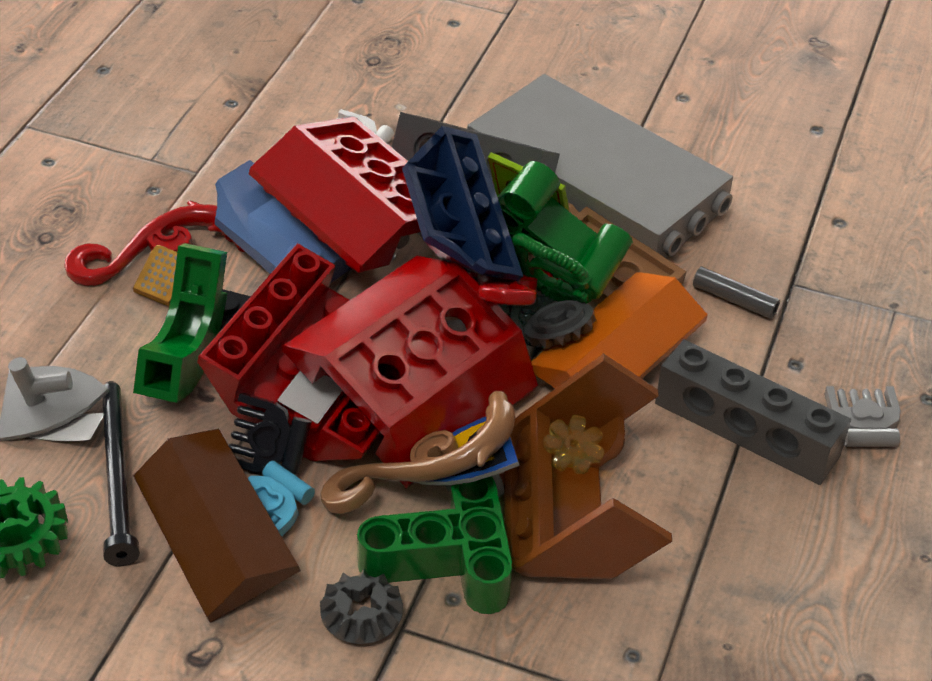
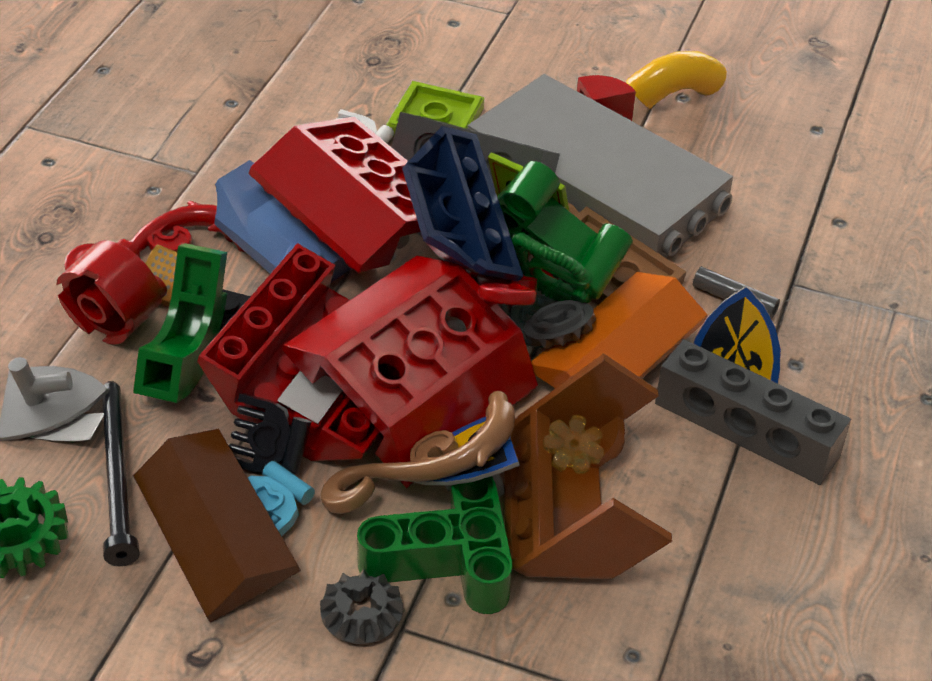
light grey piece [824,386,901,447] -> none
none -> red brick [56,239,167,345]
none -> lime tile [386,81,484,137]
none -> red brick [577,75,636,121]
none -> yellow cylinder [626,50,727,109]
none -> shield [693,286,781,384]

